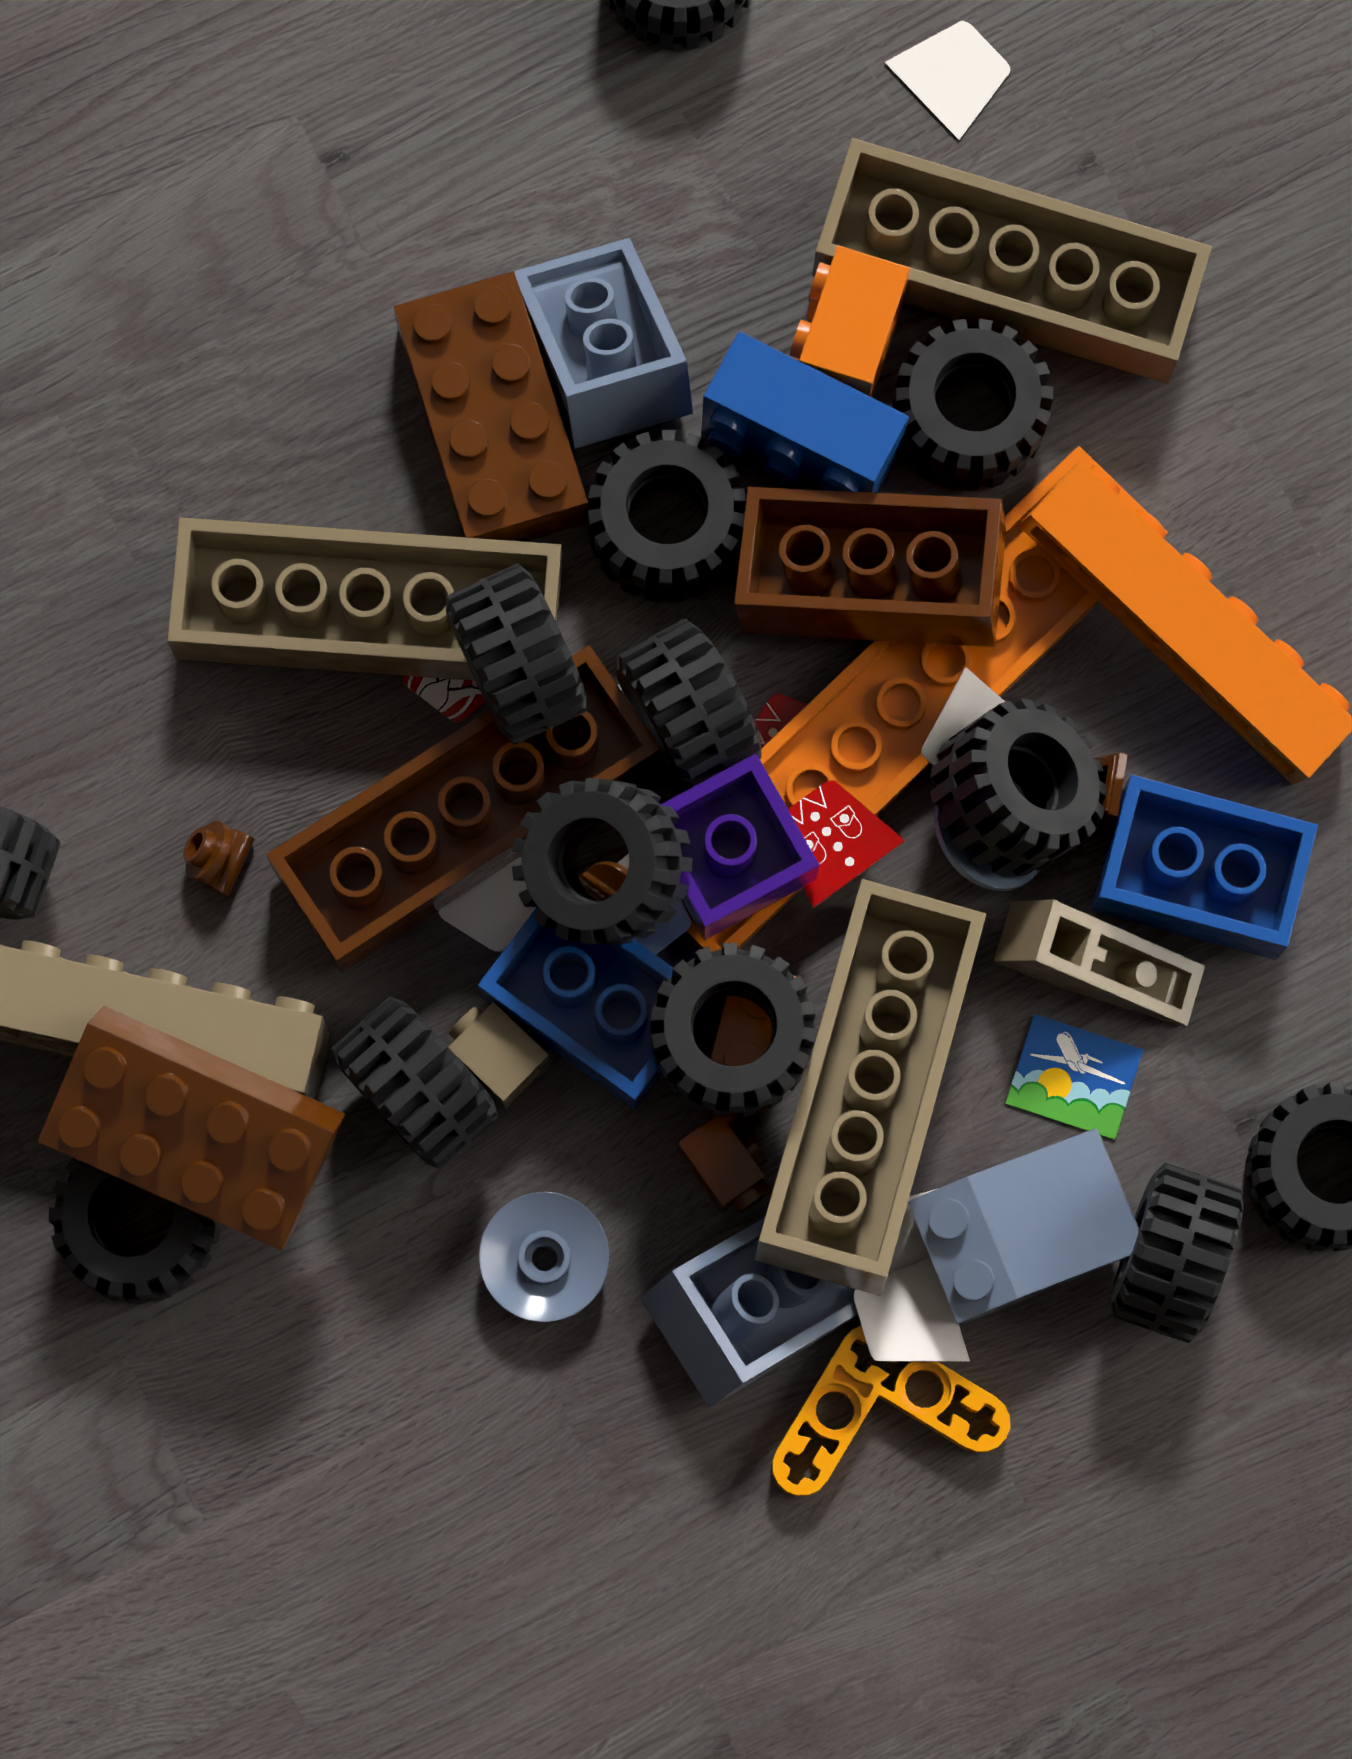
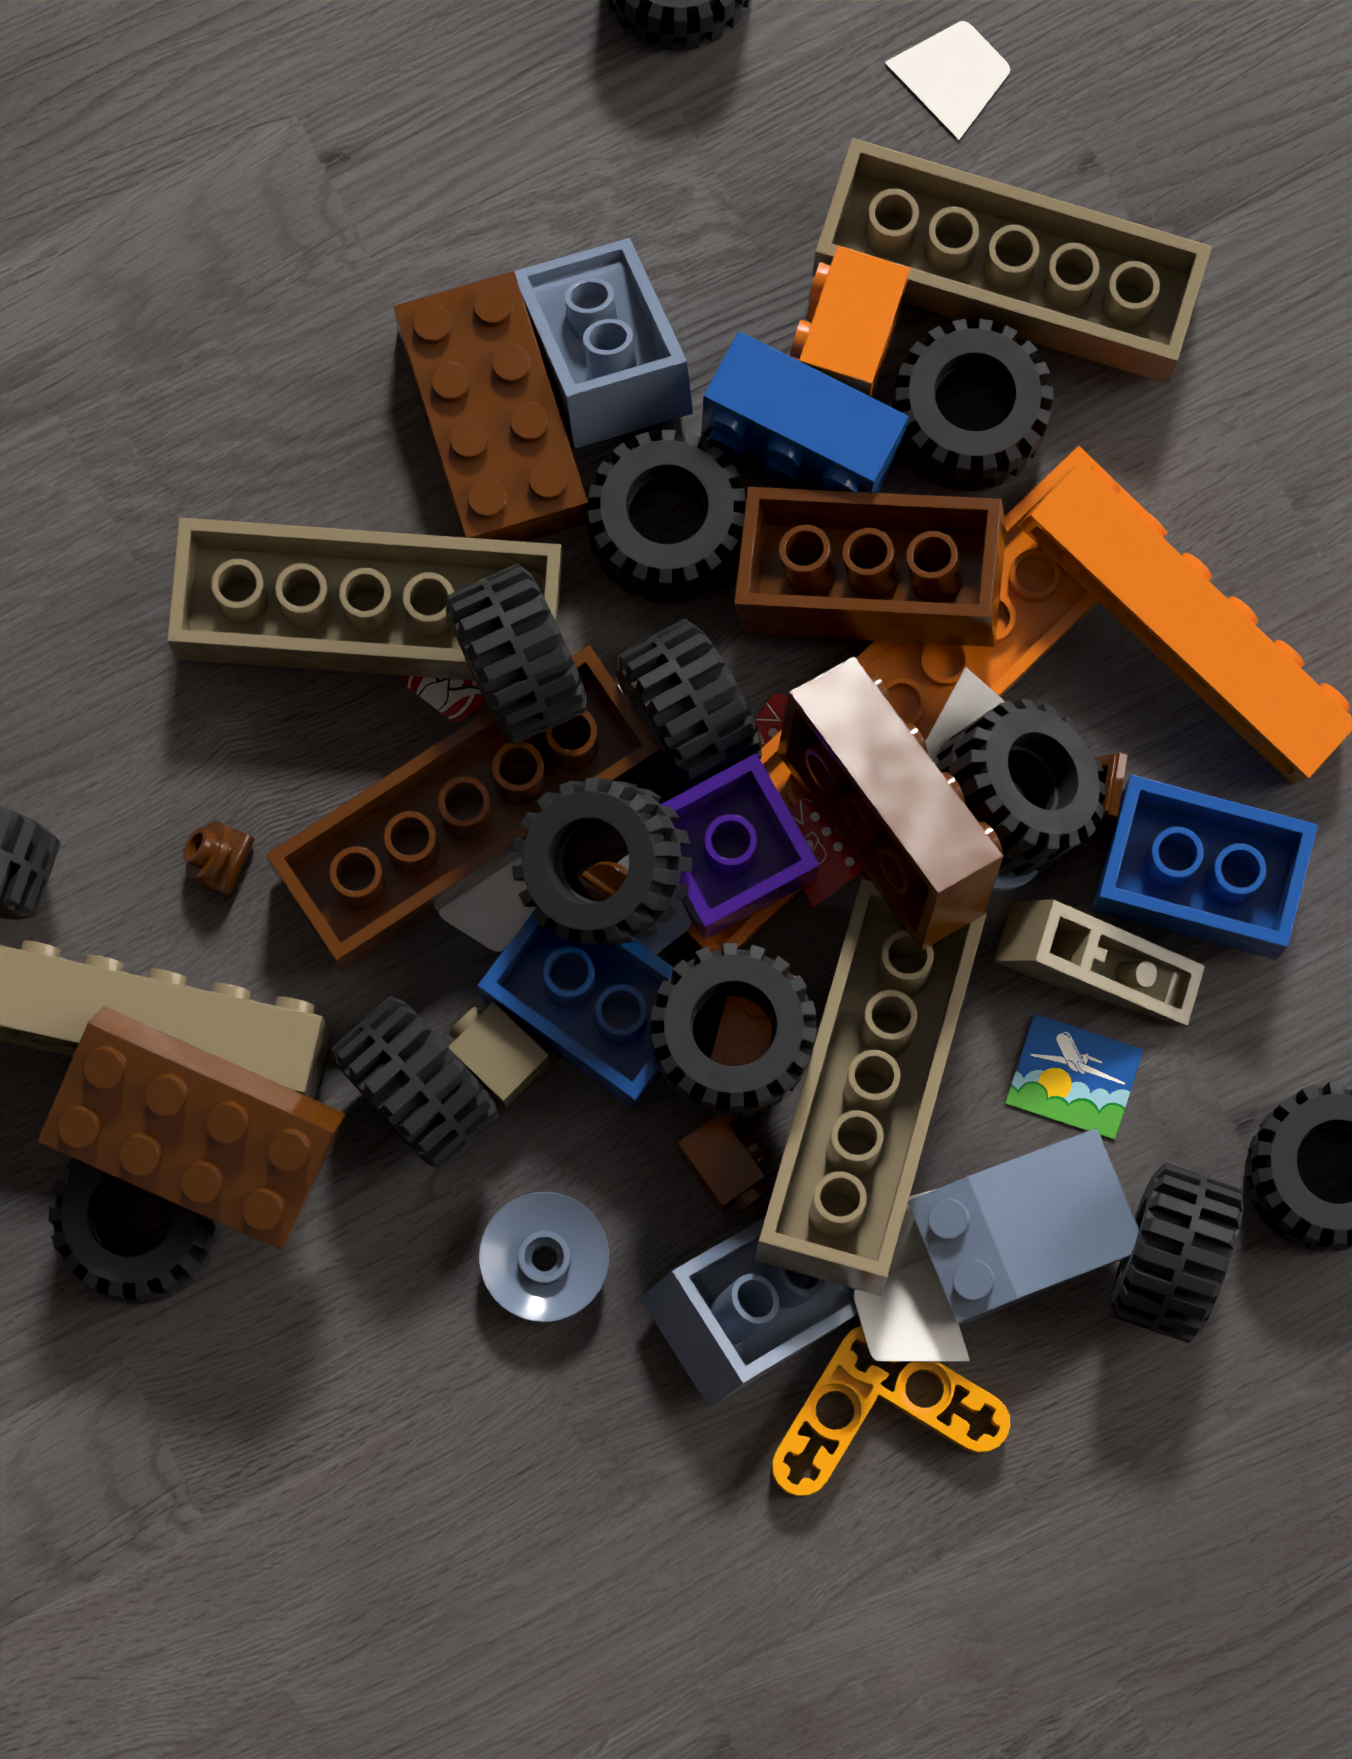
none -> brick [777,657,1003,951]

